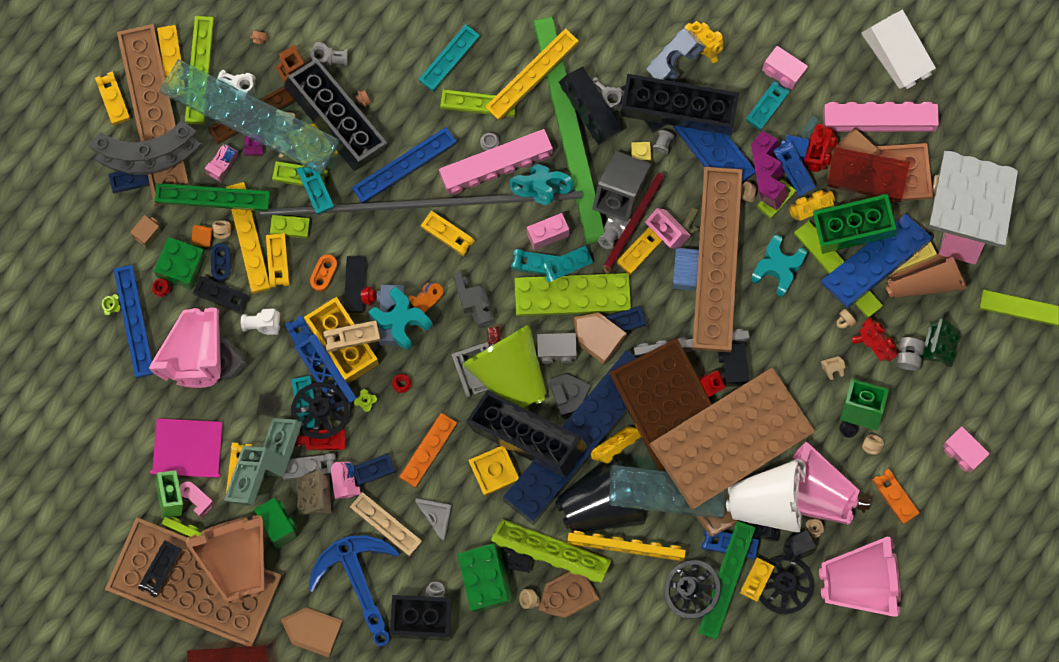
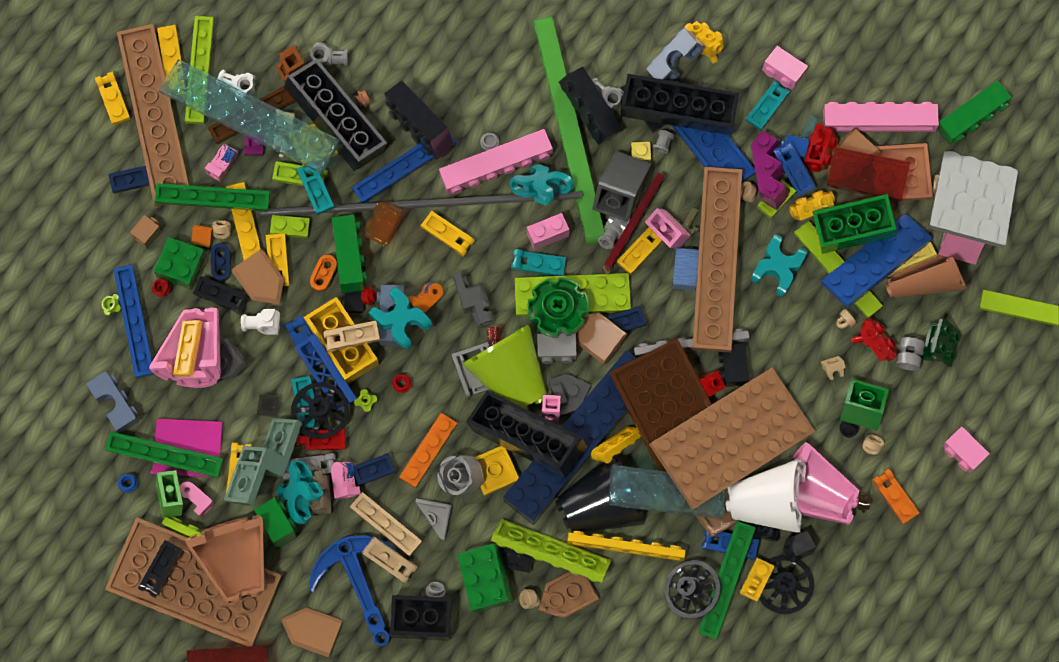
dark grey fence [89,120,202,175] -> none
nougat plate [250,31,268,45] -> none
teal plate [419,24,480,92] -> none
lime tile [440,89,516,118] -> none
yellow plate [485,28,579,121] -> none
teal plate [540,245,593,283] -> none
tan plate [805,518,824,538] -> none
bright pink cone [819,537,901,616] -> none
white slope [862,10,936,89] -> none
none -> sand blue arch [86,371,139,434]
none -> green plate [105,431,223,478]
none -> blue plate [118,474,138,493]
none -> yellow tile [173,320,203,377]
none -> medium nougat tile [231,249,284,305]
none -> teal piece [276,460,323,524]
none -> green brick [332,215,367,293]
none -> tan plate [362,537,418,583]
none -> clear orange brick [364,200,405,246]
none -> black brick [384,80,454,160]
none -> light grey brick [437,455,484,495]
none -> green piece [527,277,589,338]
none -> bright pink leg [542,395,560,425]
none -> green brick [937,80,1012,145]

